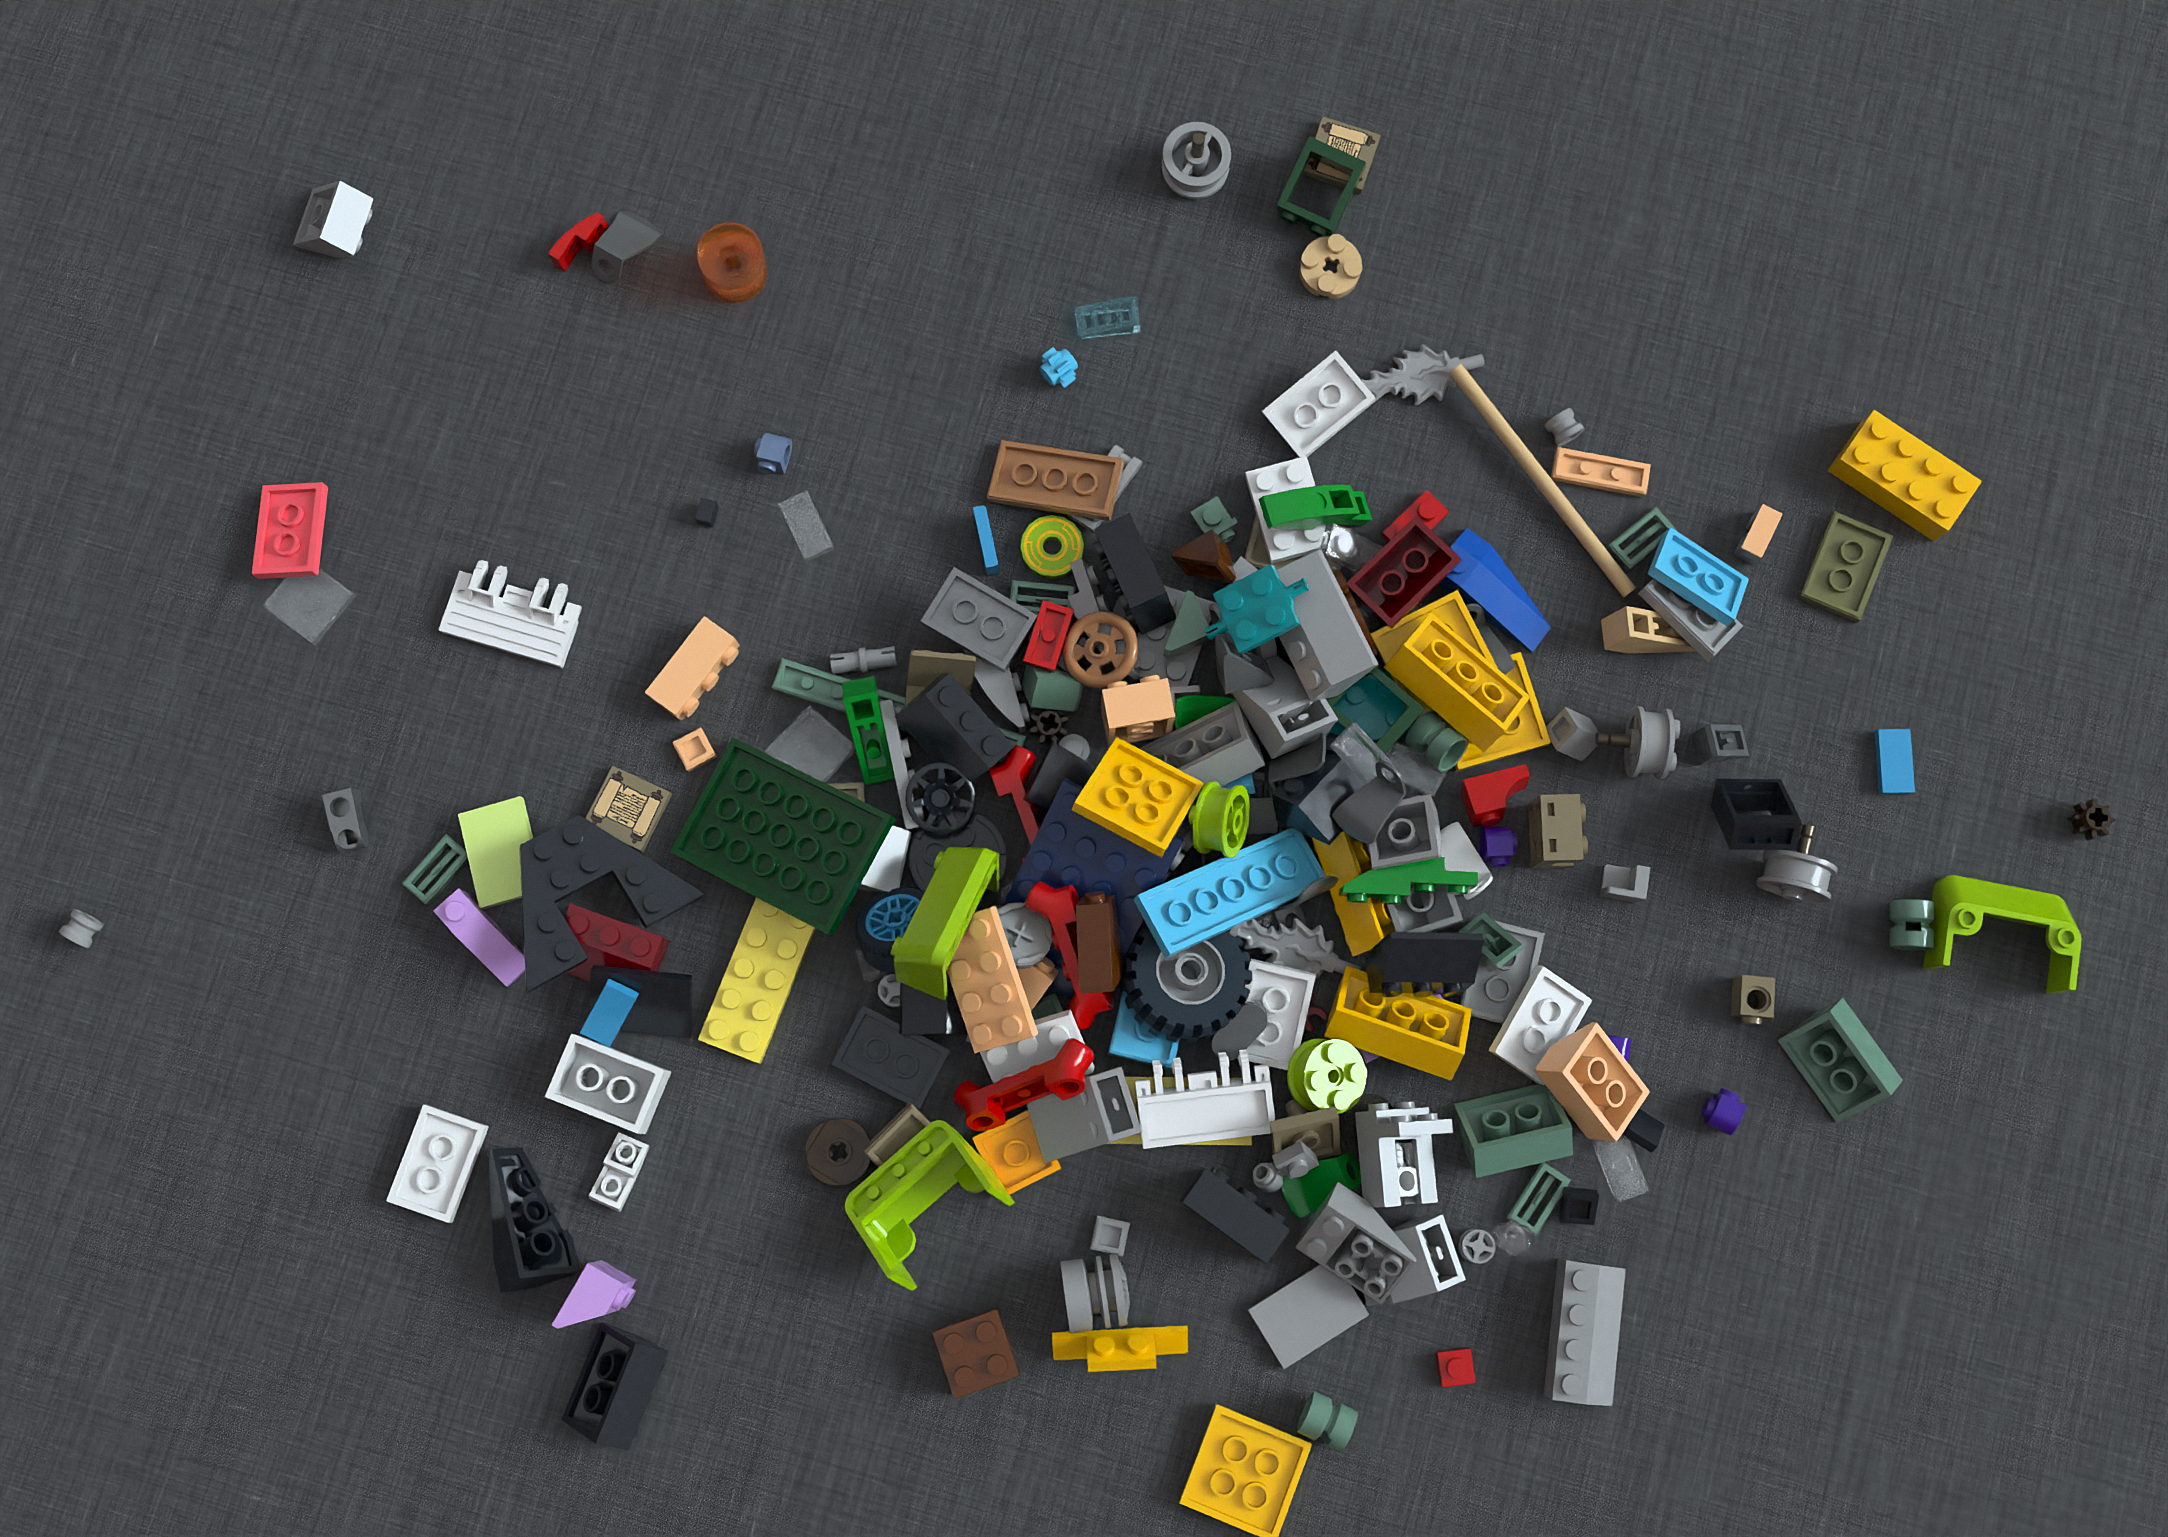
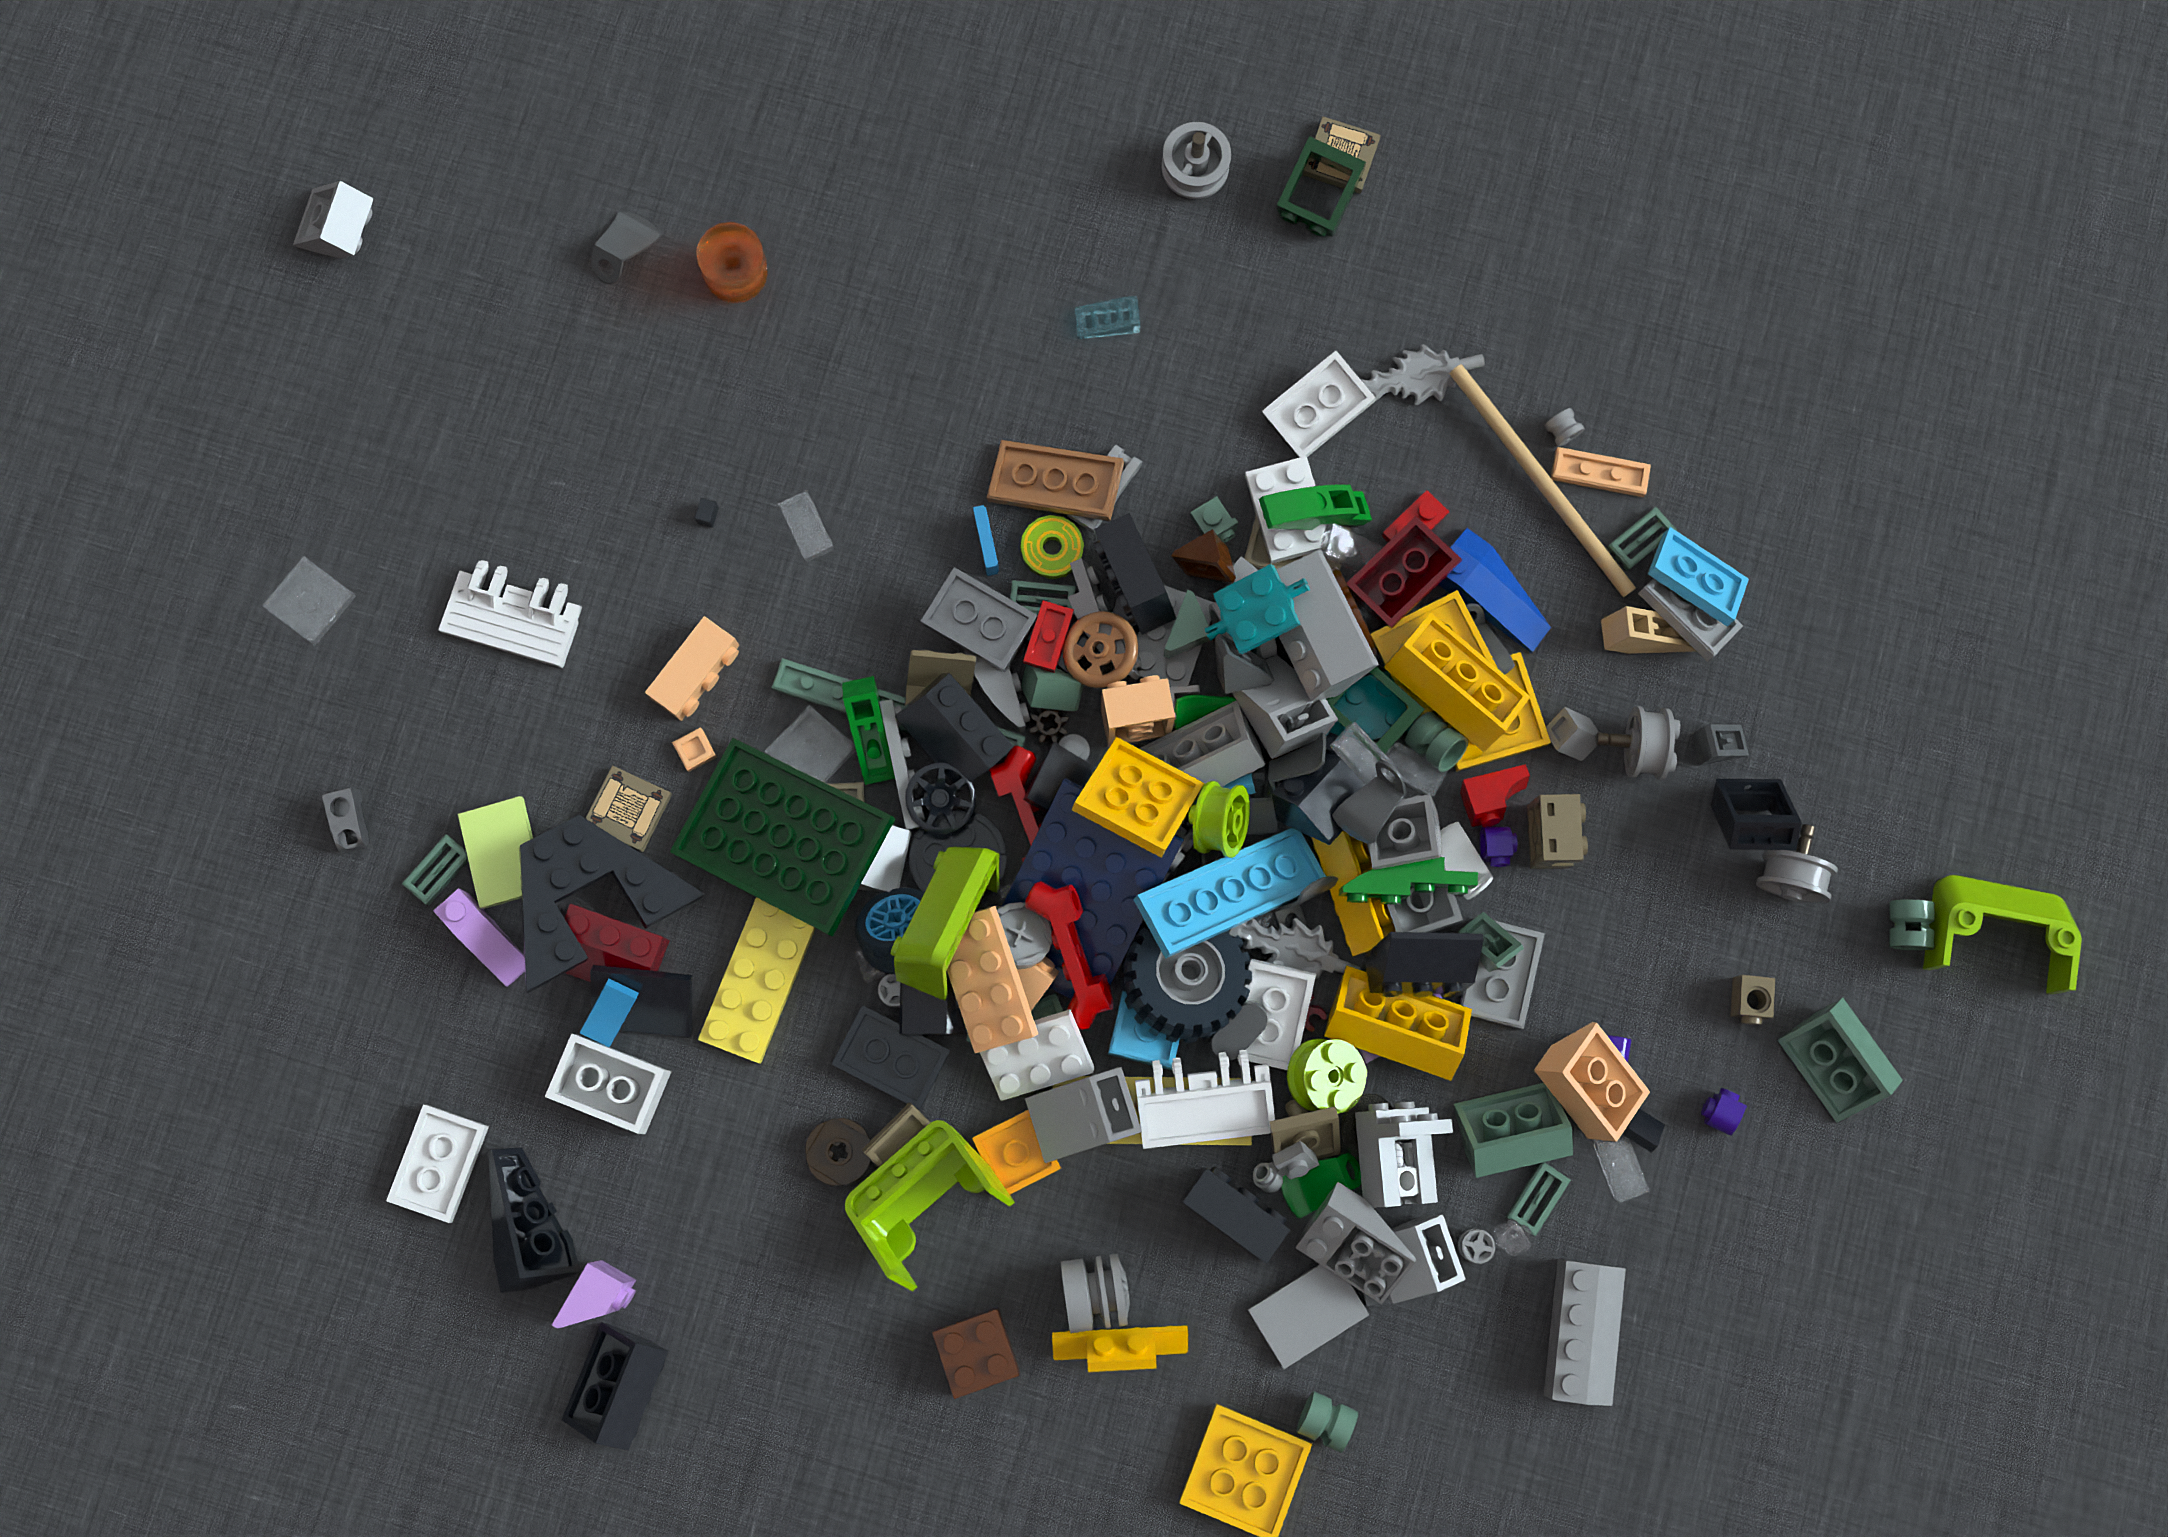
light grey wheel [58,909,104,948] -> none
coral plate [252,482,328,579] -> none
red slope [548,213,609,272] -> none
white slope [589,1132,649,1212] -> none
sand blue plate [754,433,792,475] -> none
light grey pin [830,646,897,674] -> none
red plate [954,1038,1094,1131] -> none
medium azure gear [1039,347,1078,388] -> none
reddish brown slope [1076,891,1124,994] -> none
light grey tile [1090,1215,1130,1256] -> none
tan plate [1299,234,1362,299] -> none
red plate [1435,1347,1476,1388] -> none
white plate [1488,965,1592,1085] -> none
black tile [1559,1187,1599,1225] -> none
light grey panel [1599,864,1650,903] -> none
light nougat piece [1733,504,1783,565] -> none
olive tile [1797,511,1893,623] -> none
yellow brick [1828,410,1982,541] -> none
dark azure tile [1874,729,1915,795] -> none
dark brown gear [2068,799,2115,841] -> none

